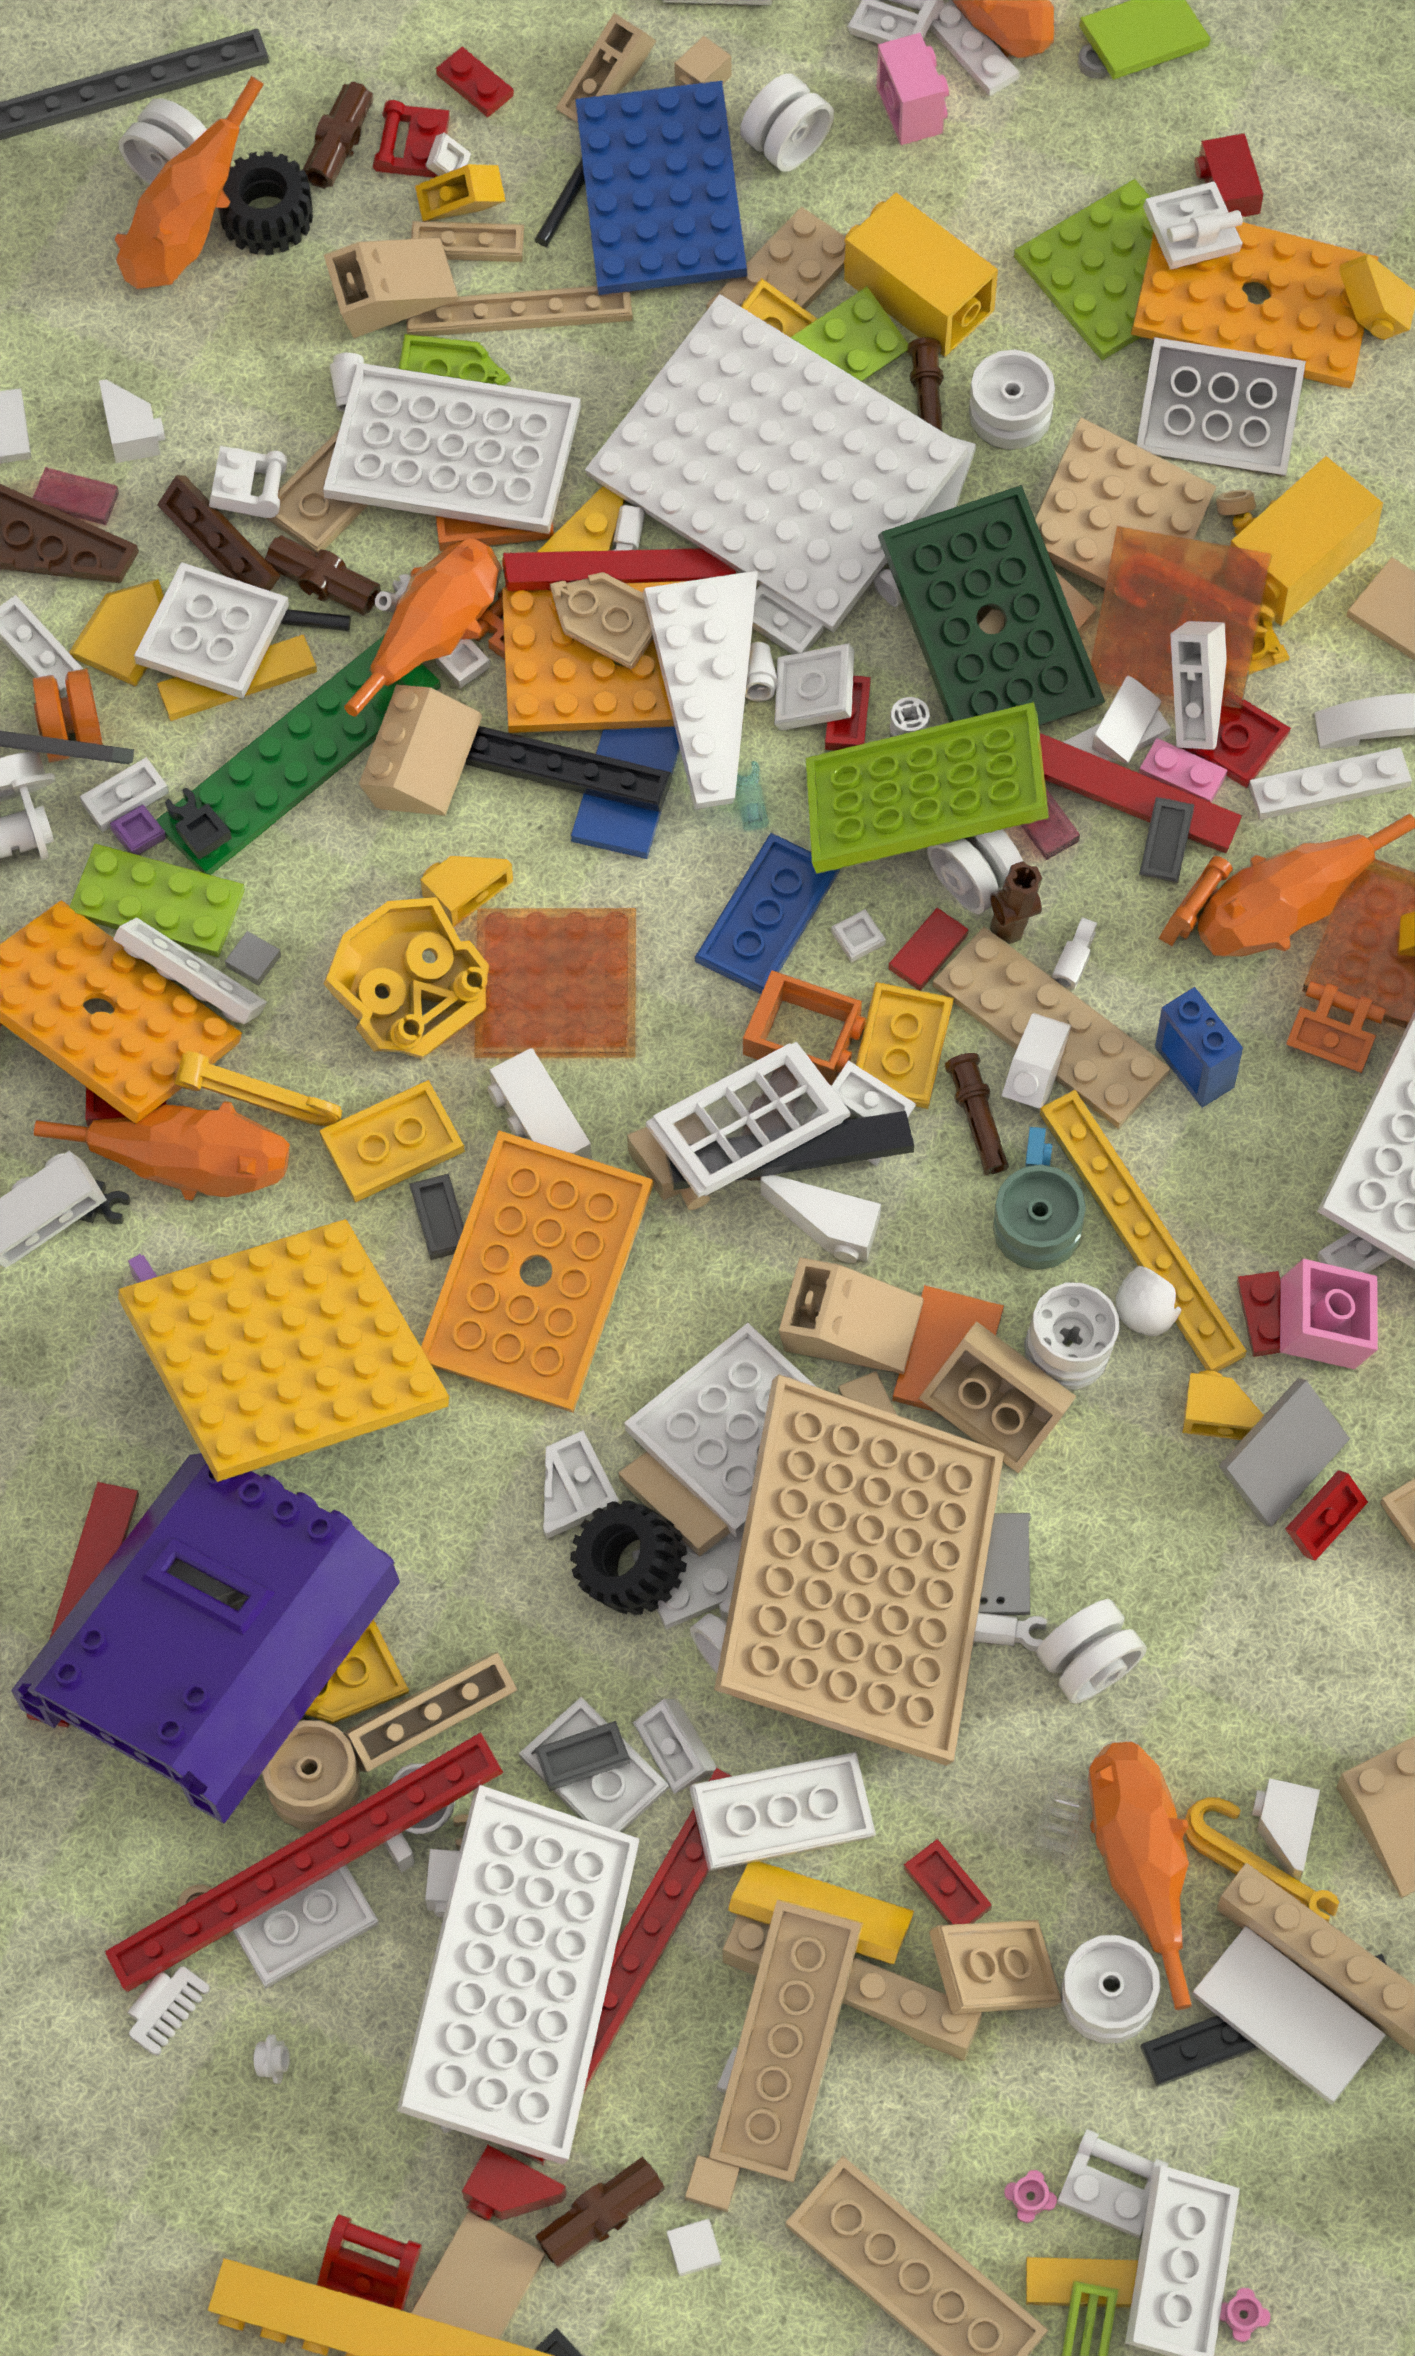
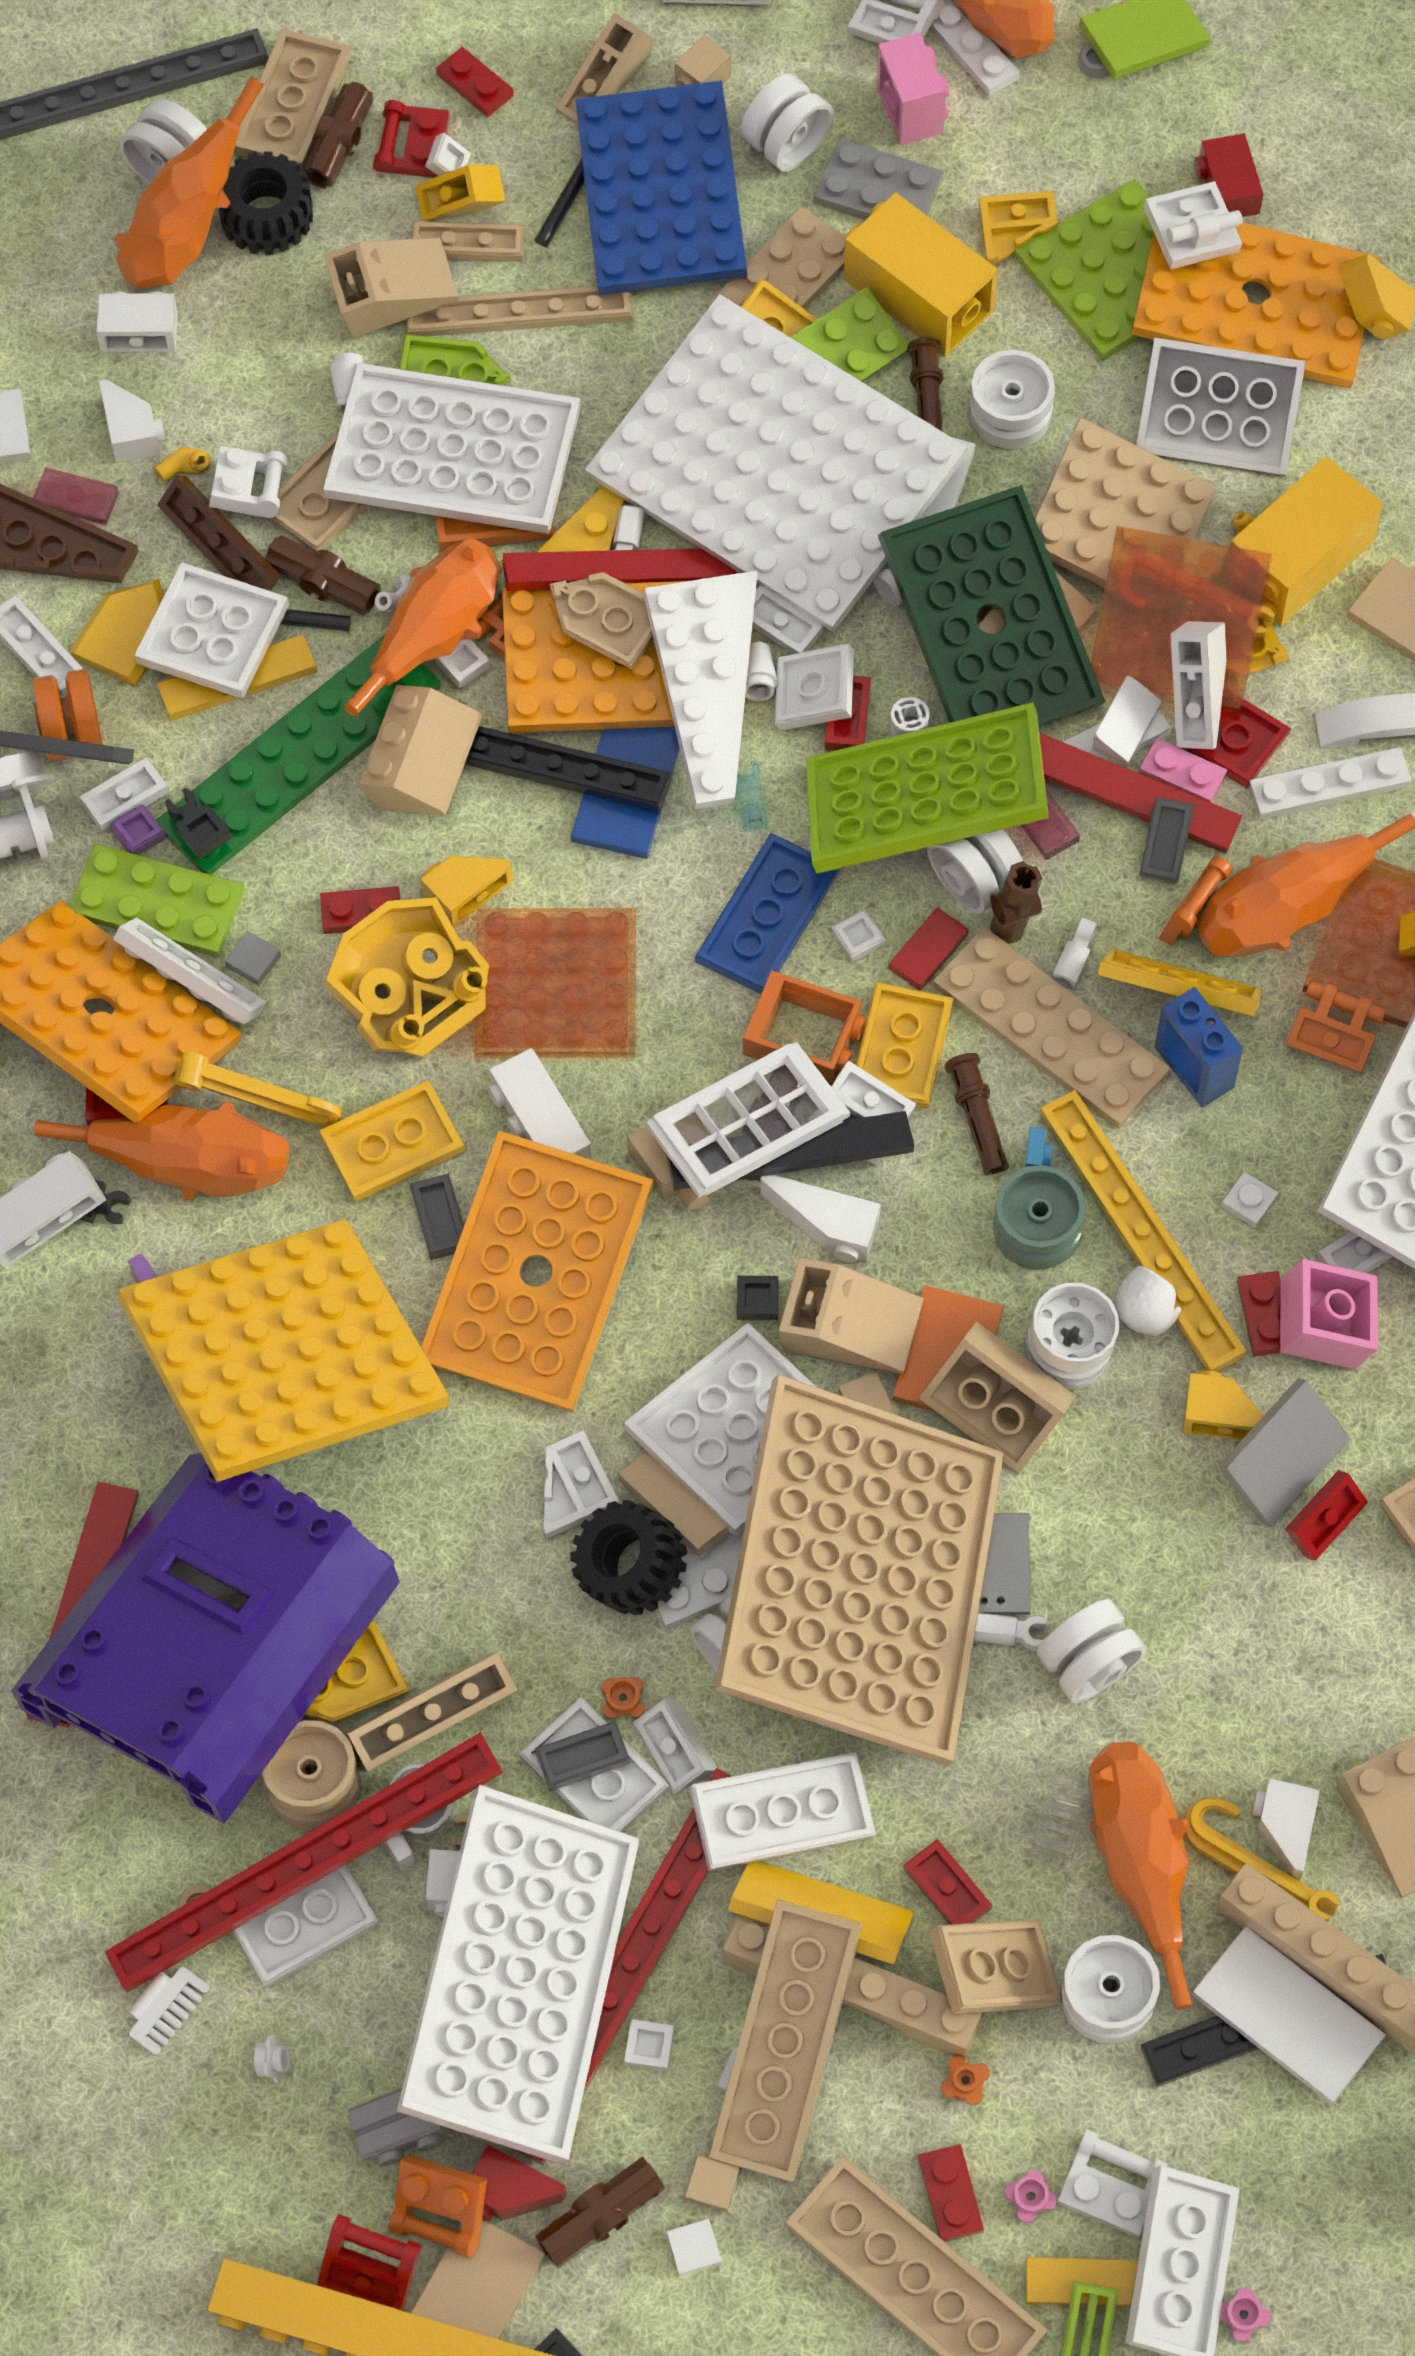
white slope [1002,1013,1071,1109] -> none
tan tile [1216,490,1256,515] -> none
none -> white brick [96,291,178,352]
none -> yellow arm [153,447,211,483]
none -> tan plate [233,28,352,171]
none -> red plate [320,886,400,934]
none -> light grey brick [347,2088,454,2167]
none -> orange plate [389,2154,487,2258]
none -> orange plate [601,1677,645,1719]
none -> white tile [624,2019,674,2071]
none -> black plate [737,1275,779,1320]
none -> light grey plate [813,138,944,220]
none -> red plate [918,2144,984,2242]
none -> orange plate [941,2056,990,2106]
none -> yellow wing [979,191,1058,266]
none -> yellow tile [1097,948,1263,1017]
none -> white plate [1221,1172,1278,1229]

